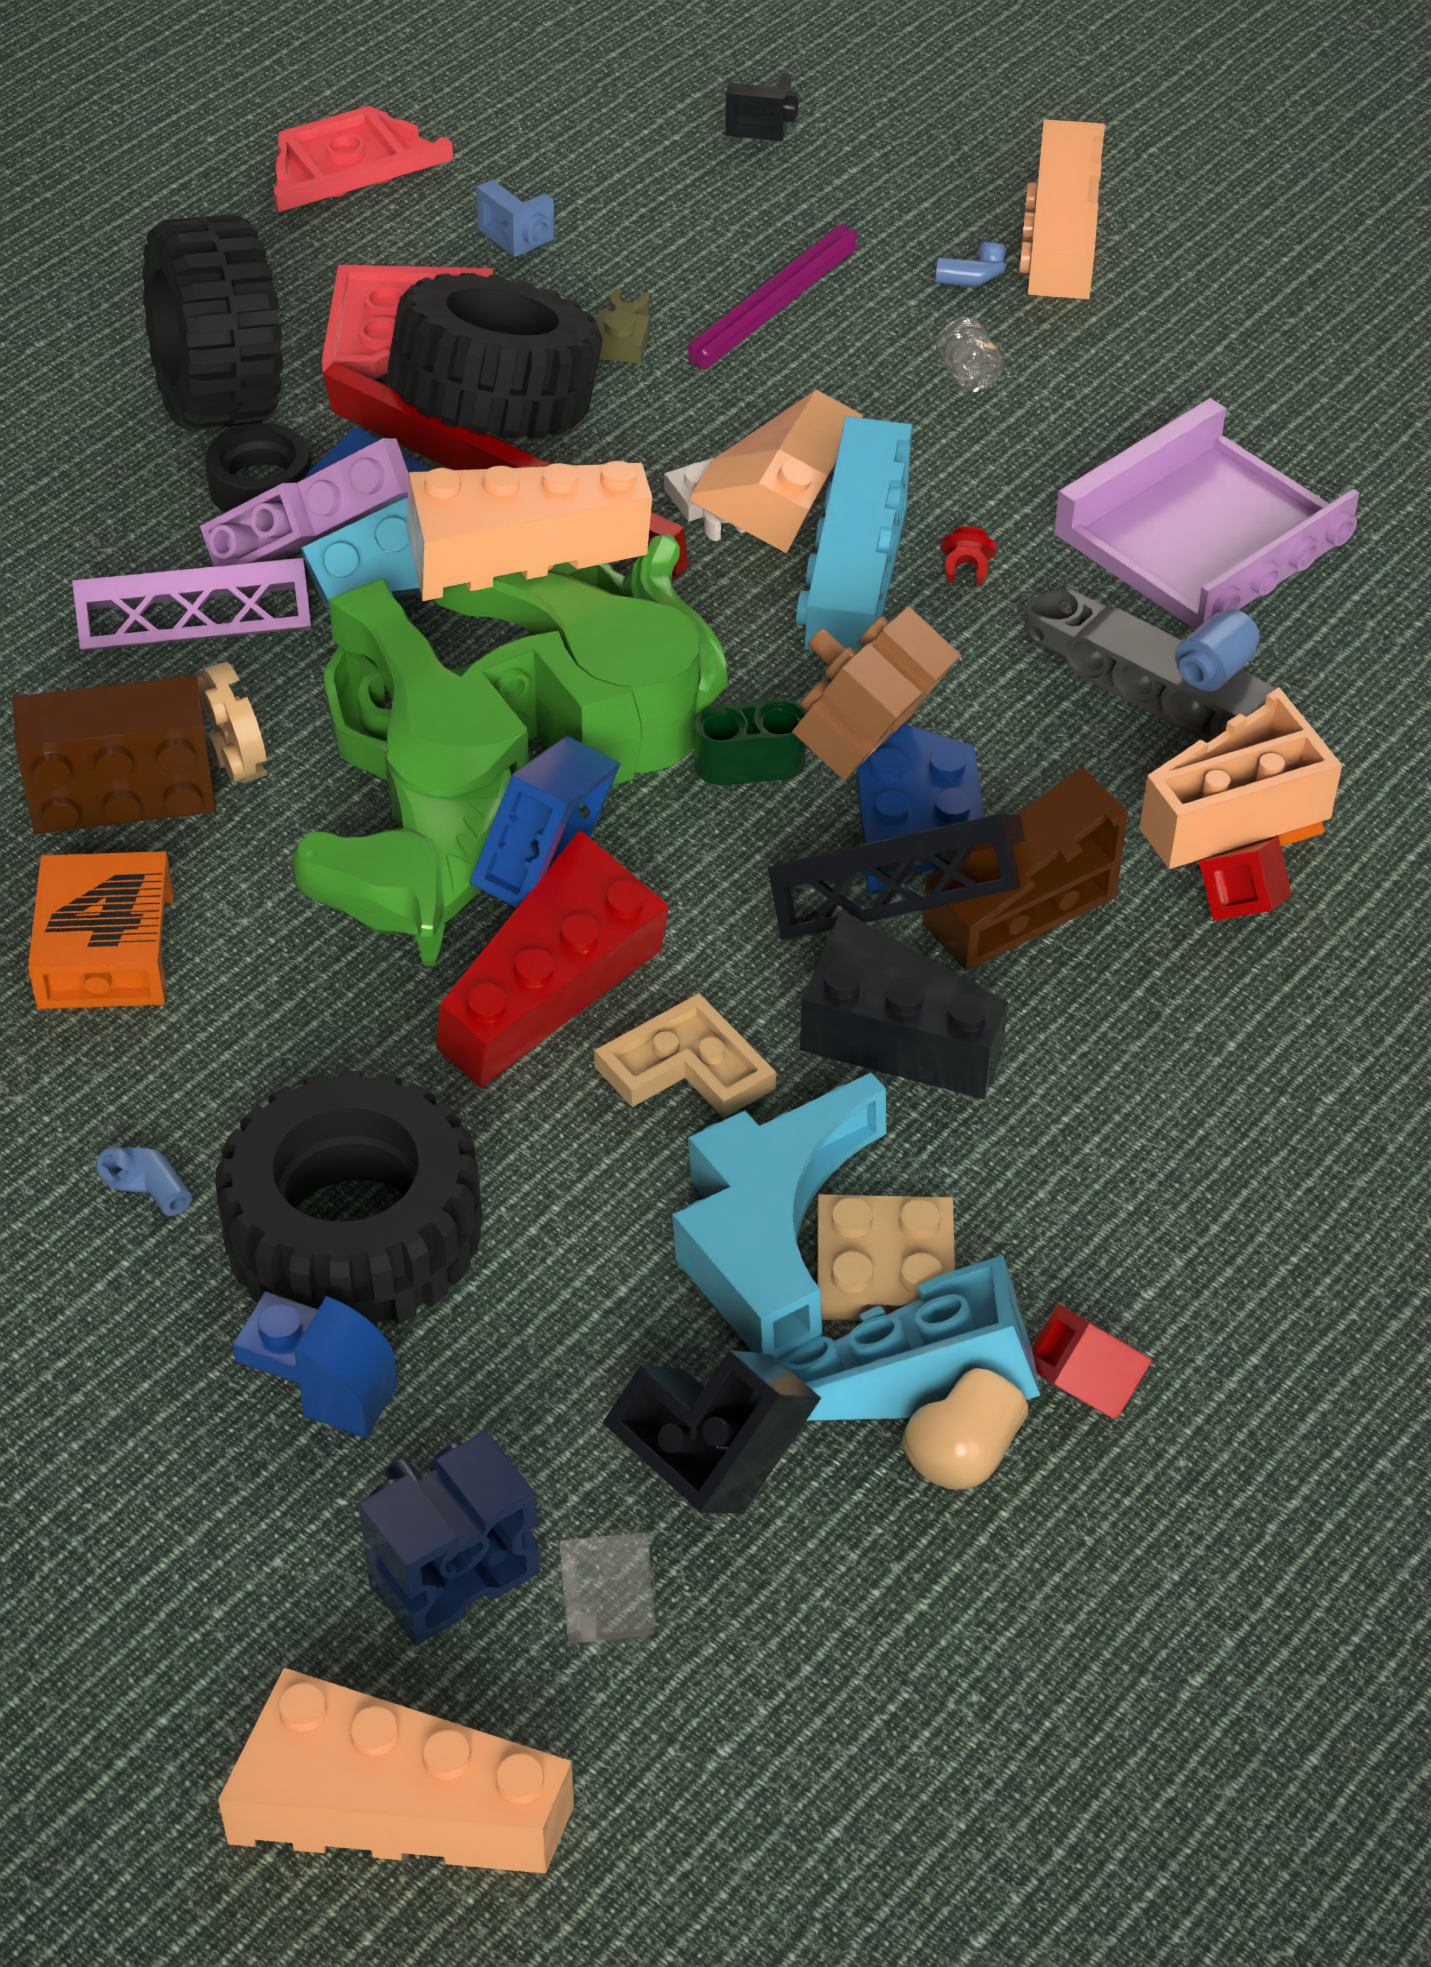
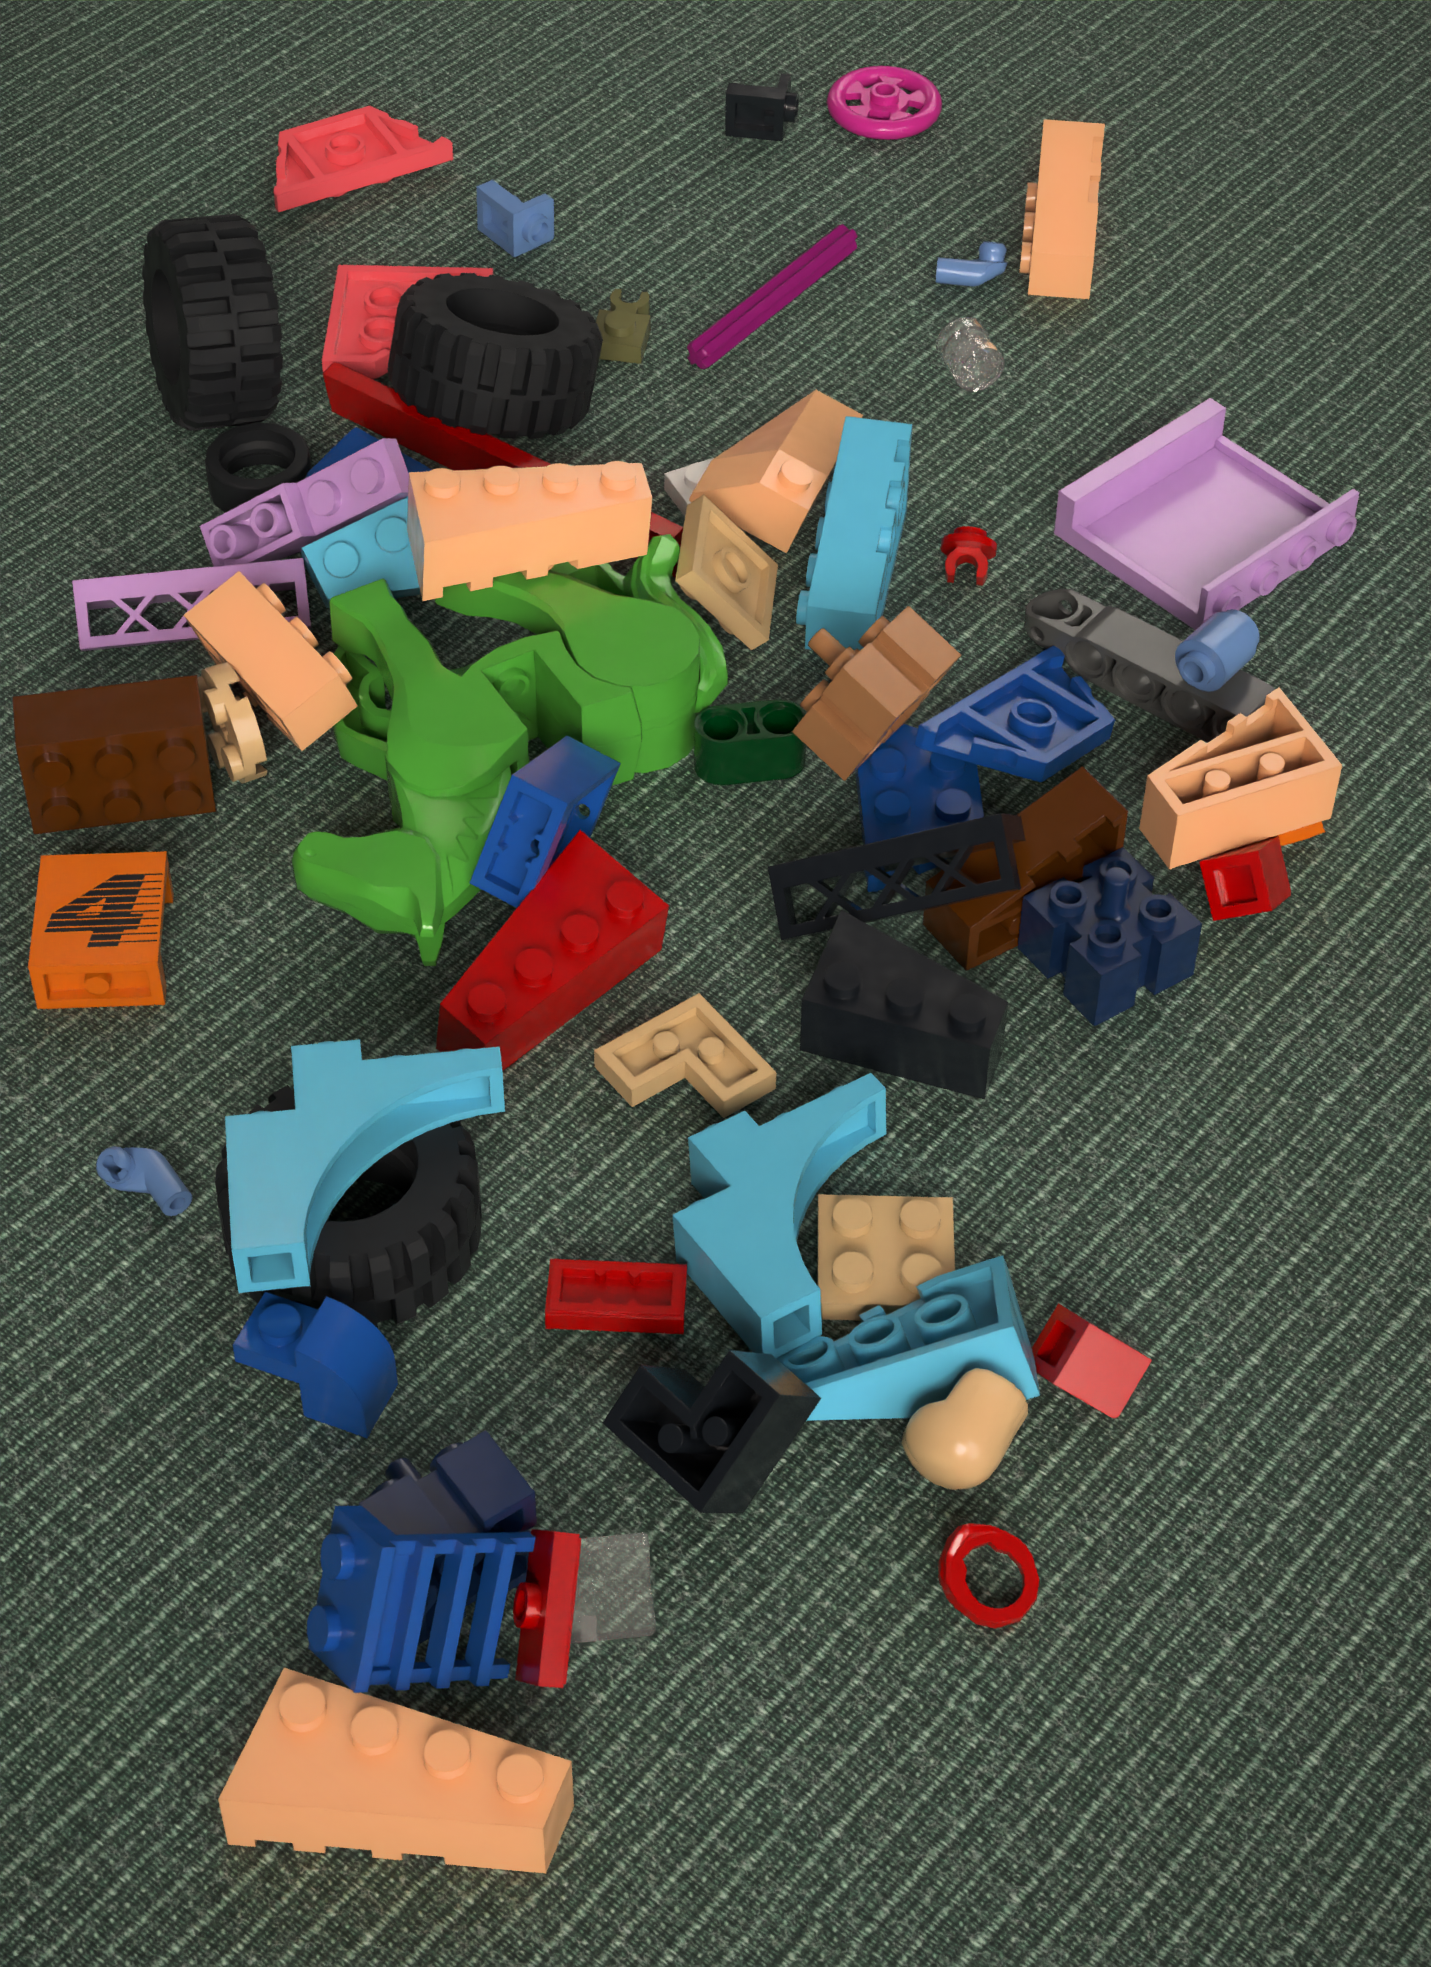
none -> light nougat wedge [183,571,358,751]
none -> medium azure arch [225,1039,505,1293]
none -> blue plate [307,1506,536,1693]
none -> red plate [513,1529,582,1688]
none -> red plate [545,1259,687,1334]
none -> tan plate [675,495,778,651]
none -> dark pink plate [827,66,942,140]
none -> blue wing [914,645,1115,783]
none -> red piece [938,1523,1040,1629]
none -> dark blue brick [1017,847,1202,1027]

